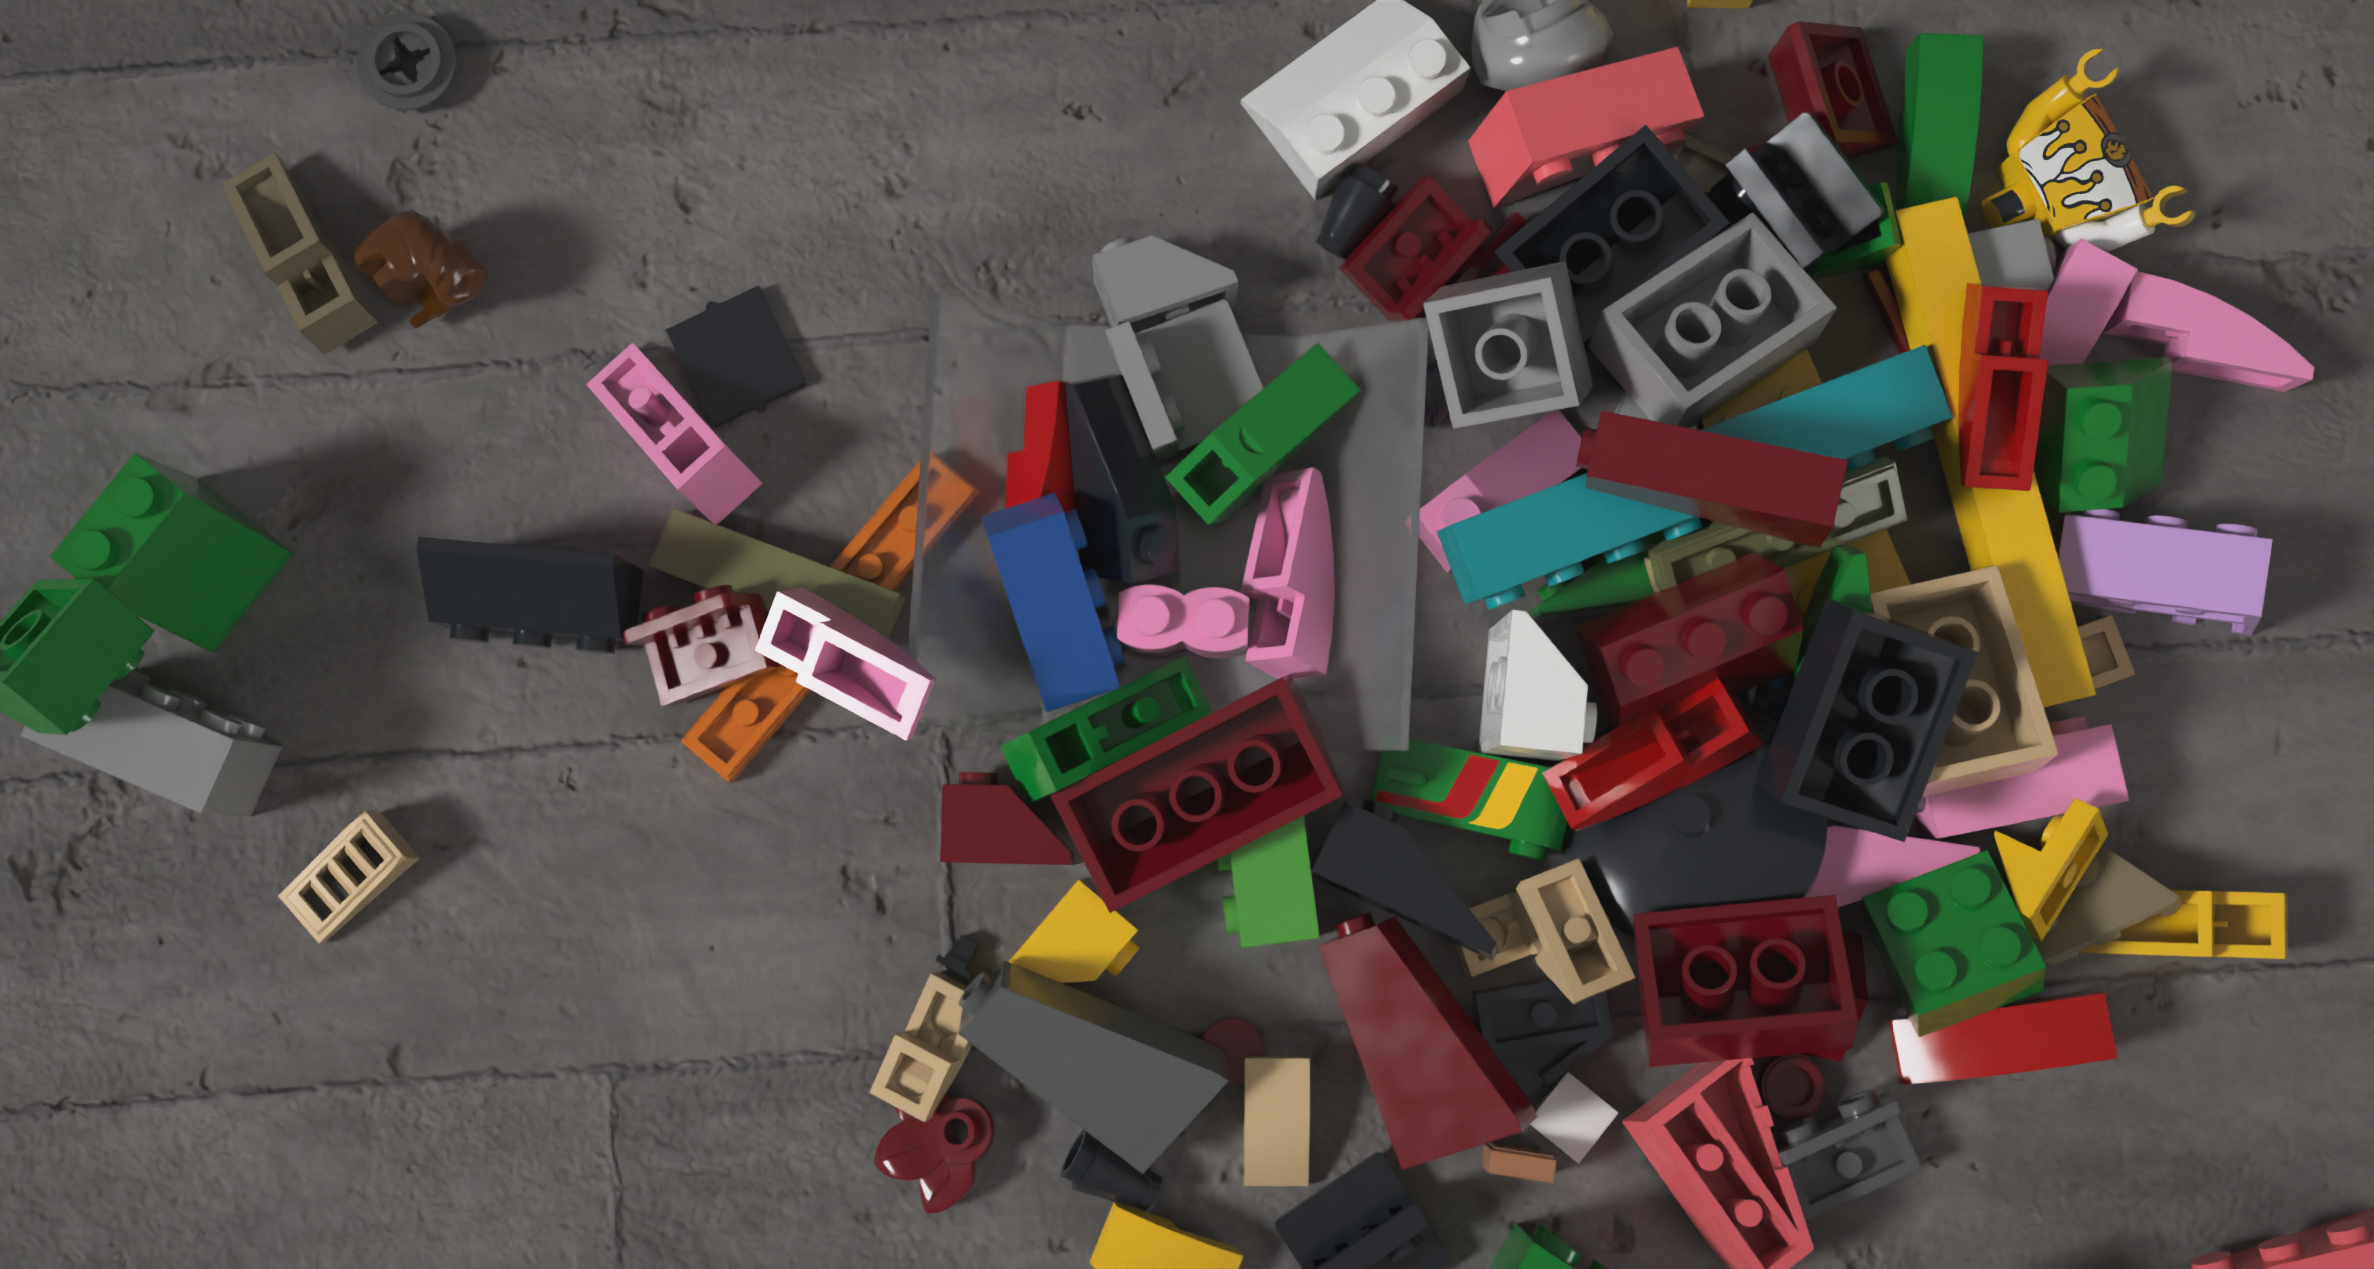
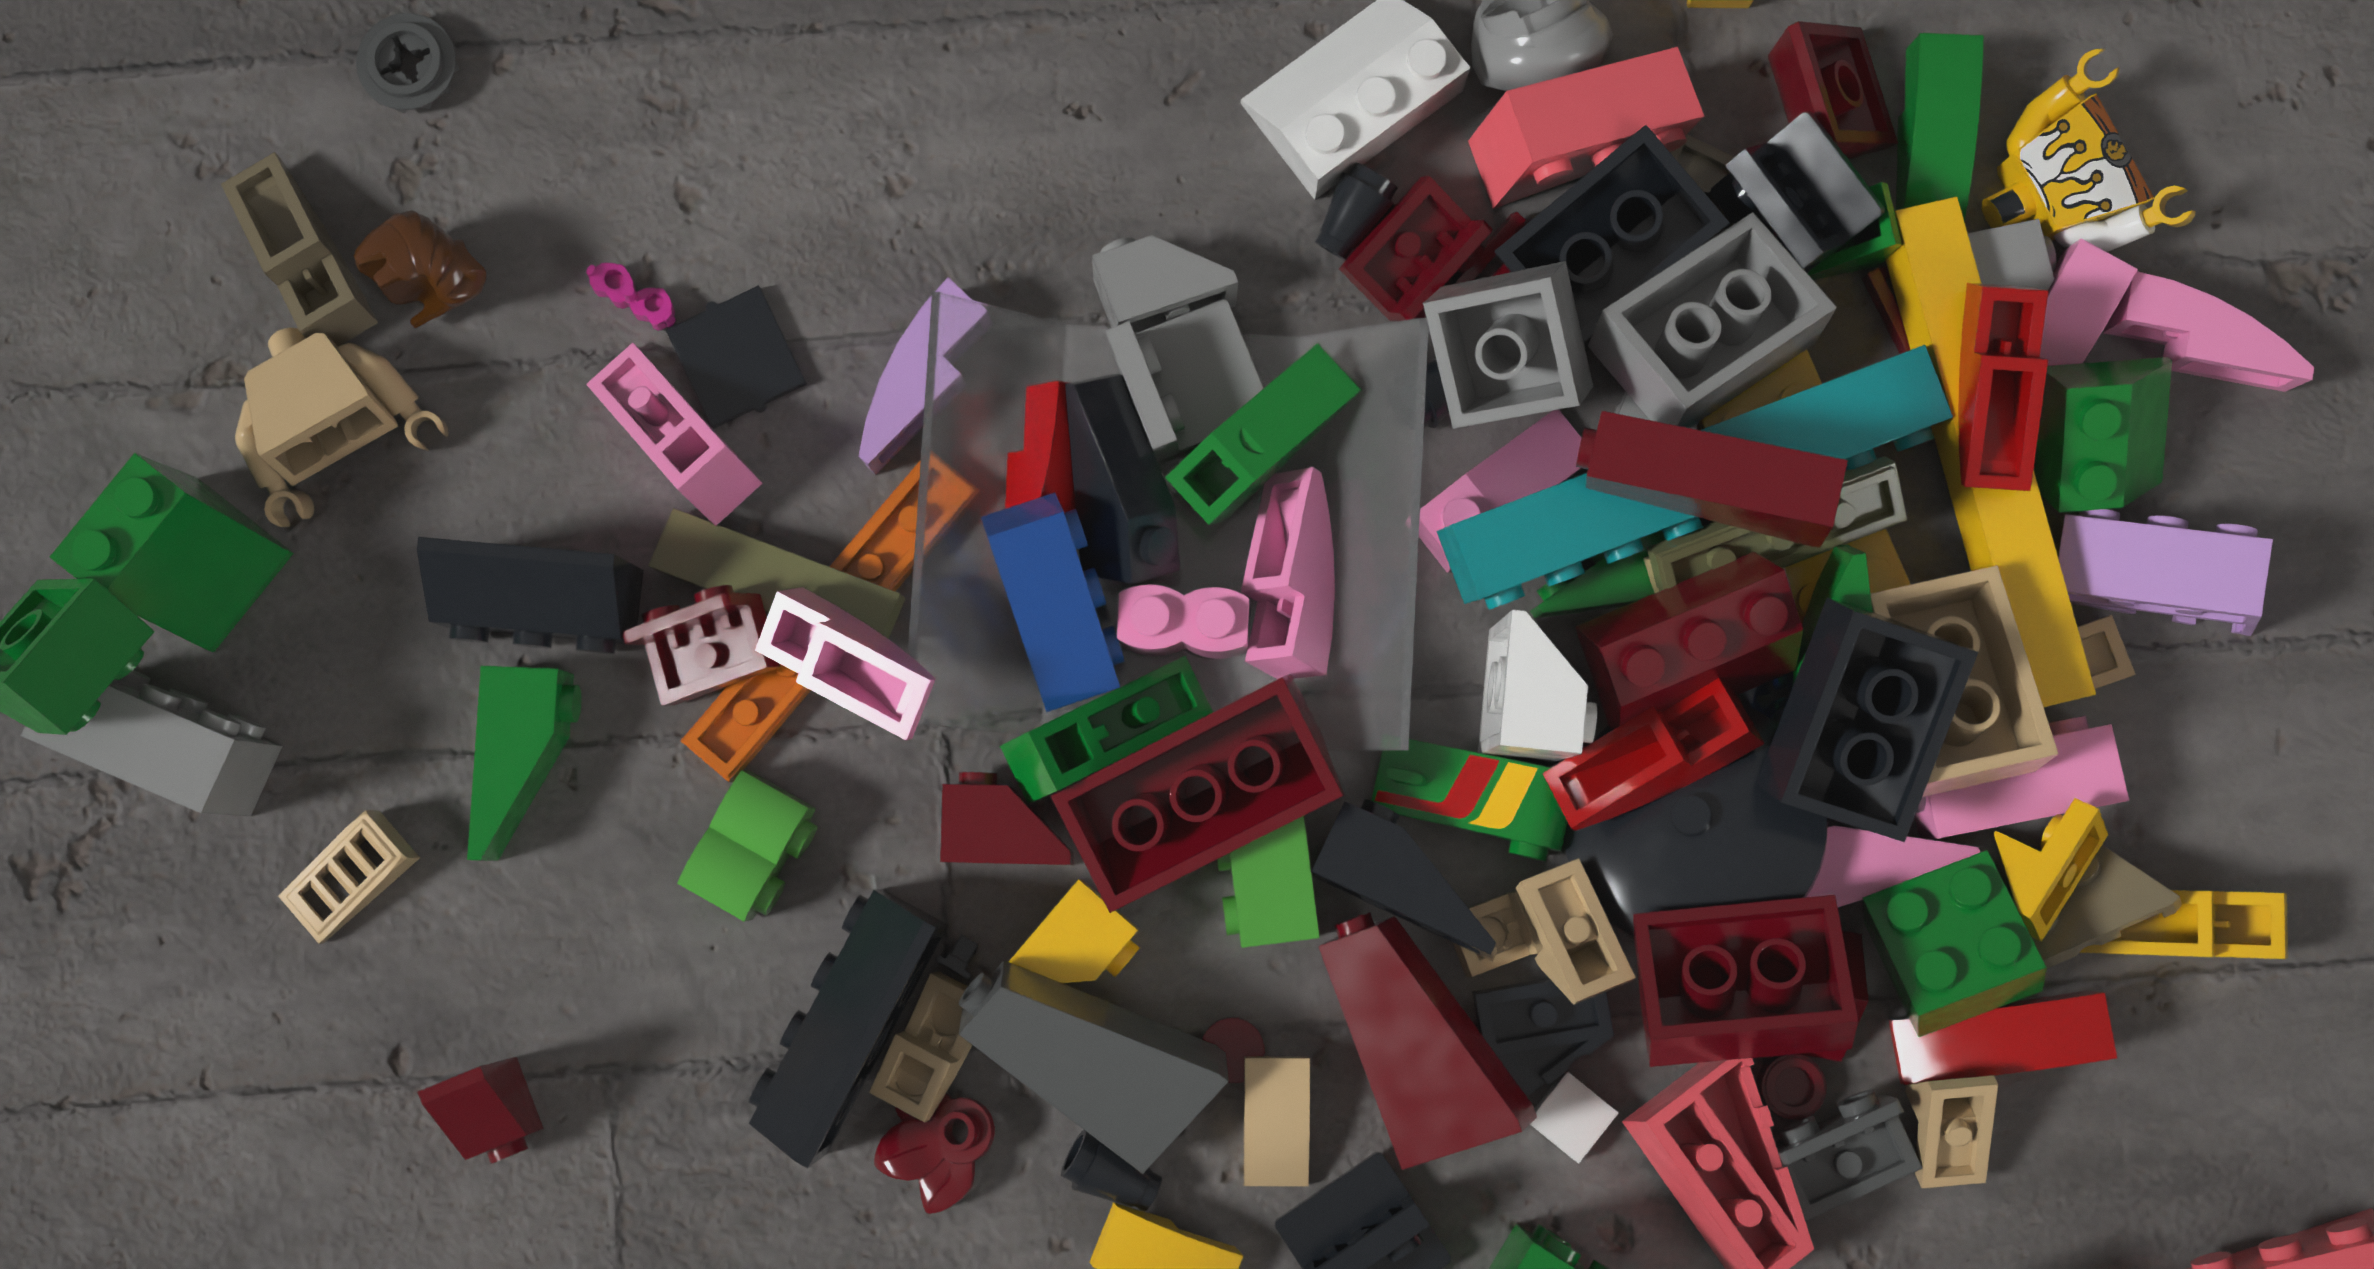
nougat tile [1481,1141,1557,1183] -> none
none -> tan torso [235,328,448,527]
none -> dark red slope [417,1056,544,1164]
none -> green slope [467,666,581,861]
none -> dark pink piece [586,263,676,331]
none -> bright green brick [677,770,818,922]
none -> black slope [749,889,949,1168]
none -> lavender slope [859,277,989,475]
none -> tan slope [1905,1075,1998,1189]

